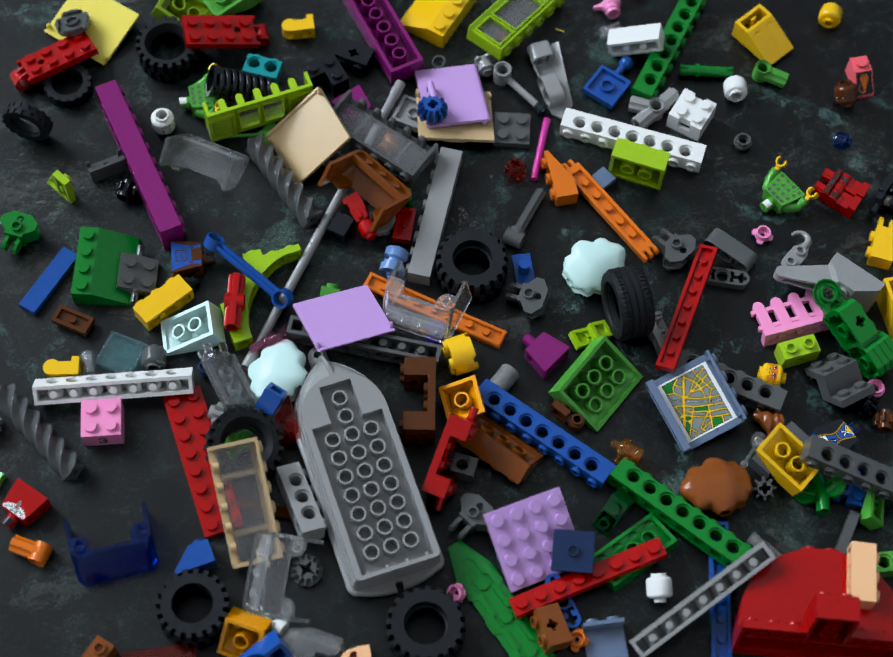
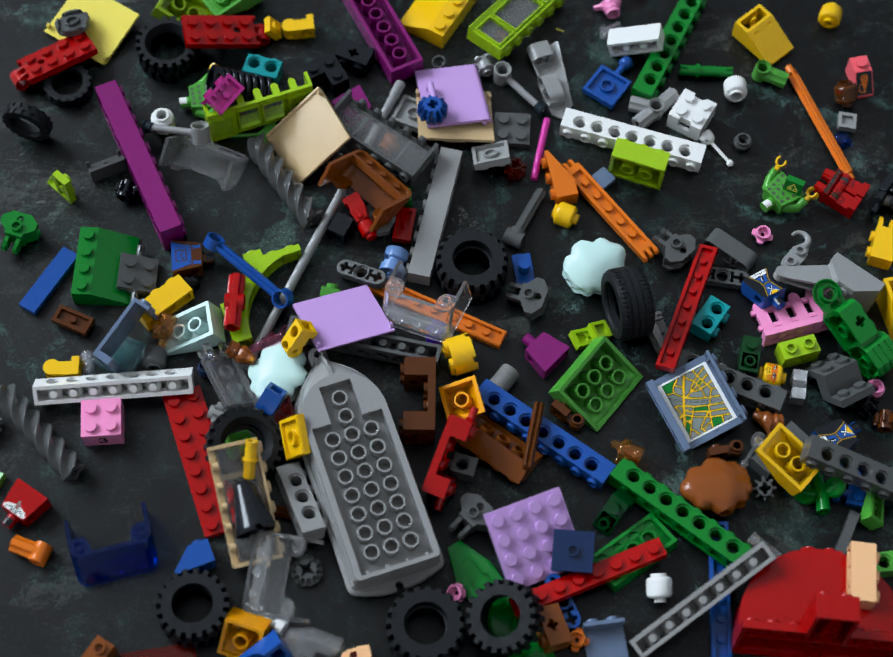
none -> sand blue panel [92,297,158,373]
none -> light grey piece [141,119,211,146]
none -> clear orange piece [152,313,178,348]
none -> dark pink bracket [202,73,245,116]
none -> dark orange animal [225,340,257,365]
none -> black cone [233,479,276,539]
none -> yellow axle [242,438,258,480]
none -> yellow plate [264,16,282,41]
none -> yellow tile [279,413,311,460]
none -> yellow leg [281,319,318,358]
none -> dark grey beam [337,259,388,289]
none -> black tyre [466,579,545,656]
none -> light grey plate [471,140,511,171]
none -> reddish brown axle [521,401,545,471]
none -> yellow head [551,202,580,228]
none -> teal brick [689,295,731,343]
none -> white hinge [699,129,734,167]
none -> reddish brown plate [705,439,744,460]
none -> dark green slope [737,335,763,374]
none -> torso [741,266,786,310]
none -> green tile [783,174,806,196]
none -> orange piece [785,64,856,180]
none -> clear piece [788,369,808,406]
none -> light grey plate [837,111,857,133]

